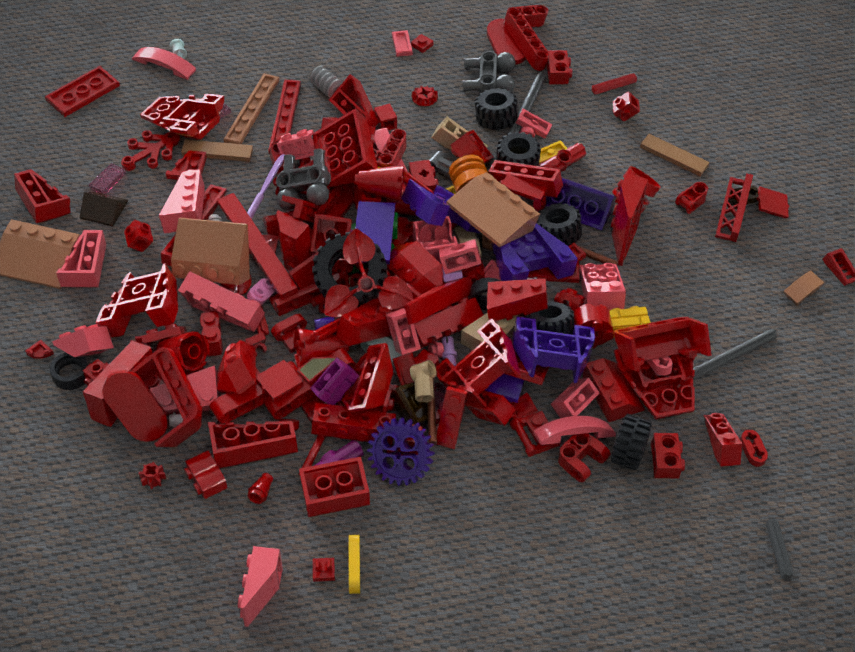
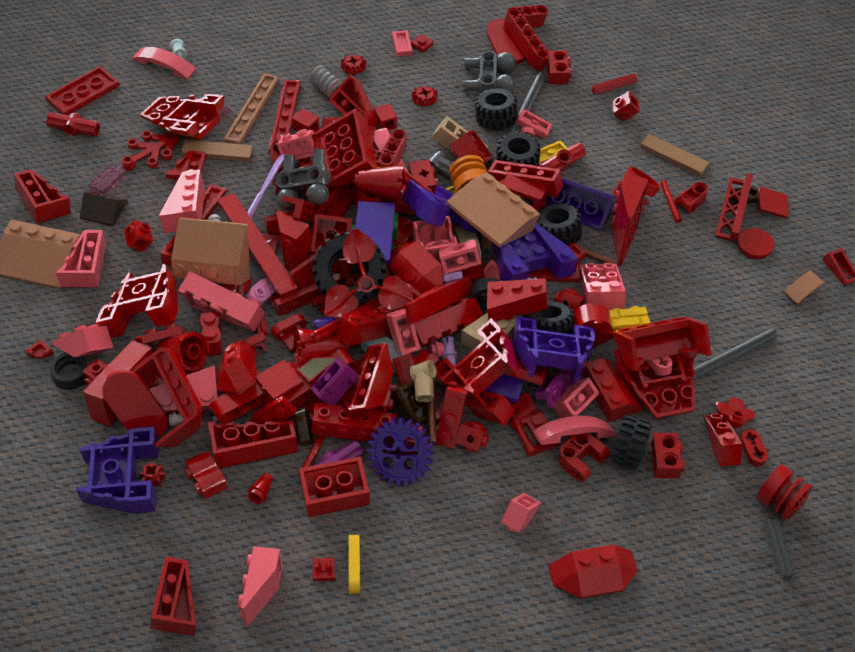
none -> red piece [46,112,101,136]
none -> dark purple wedge [76,427,159,513]
none -> red wedge [150,556,196,636]
none -> red hinge [248,396,297,424]
none -> red brick [292,109,320,132]
none -> dark brown beam [295,407,314,446]
none -> red gear [341,54,366,74]
none -> red brick [455,421,489,452]
none -> coral slope [501,493,542,532]
none -> magenta bracket [535,369,573,408]
none -> red wedge [548,544,638,599]
none -> red bar [660,180,682,223]
none -> red plate [716,397,755,428]
none -> red tile [737,228,775,259]
none -> red wheel [756,464,813,521]

